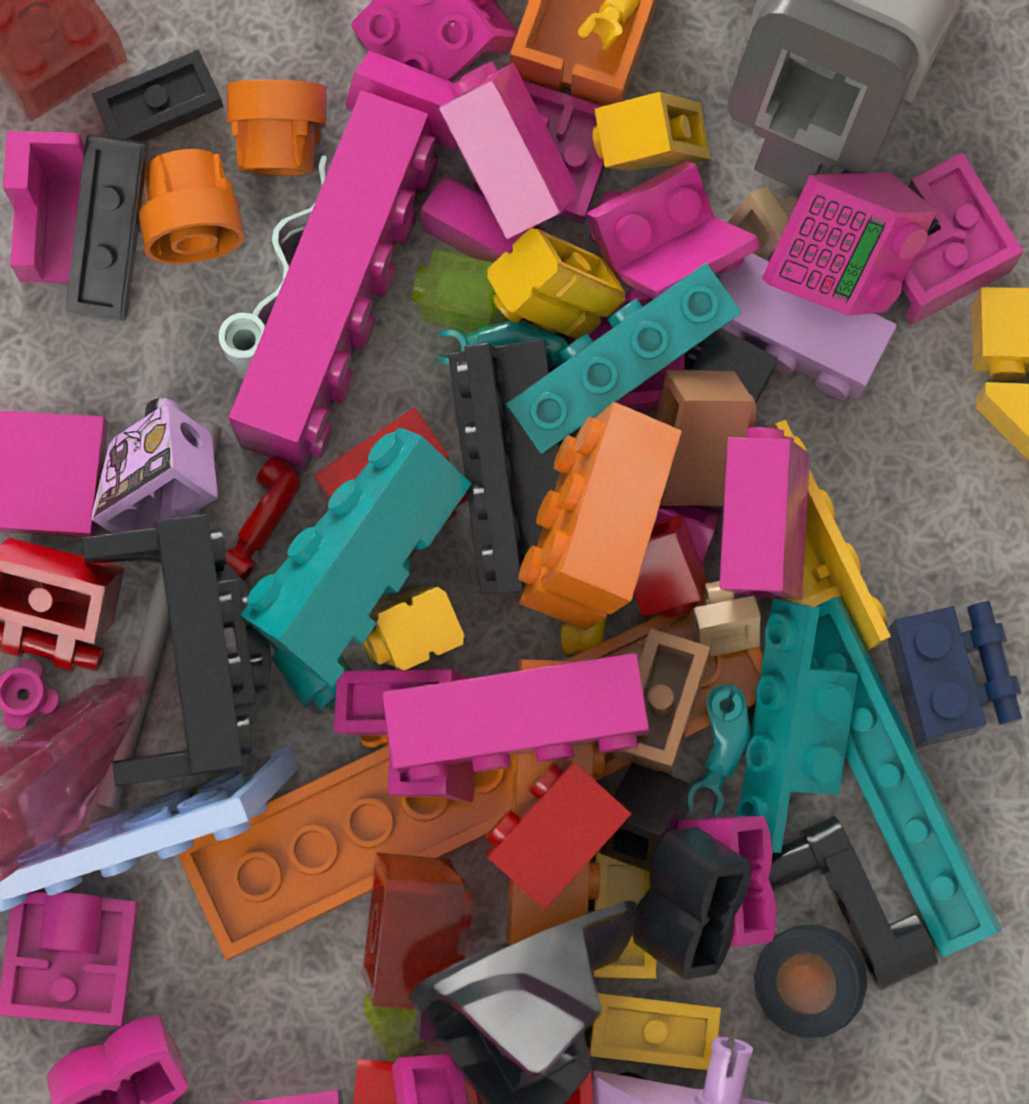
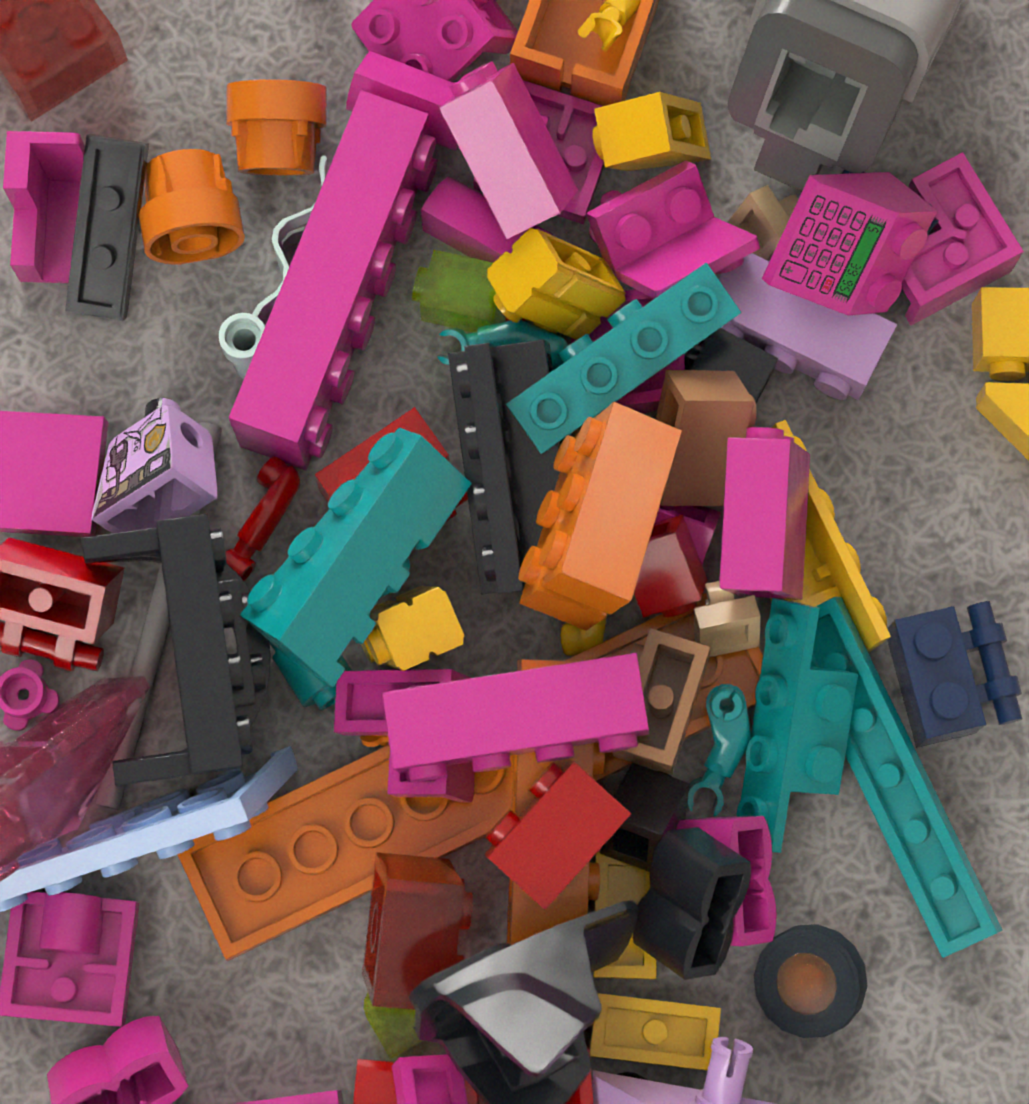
black plate [91,49,224,142] -> none
black beam [768,816,938,990] -> none

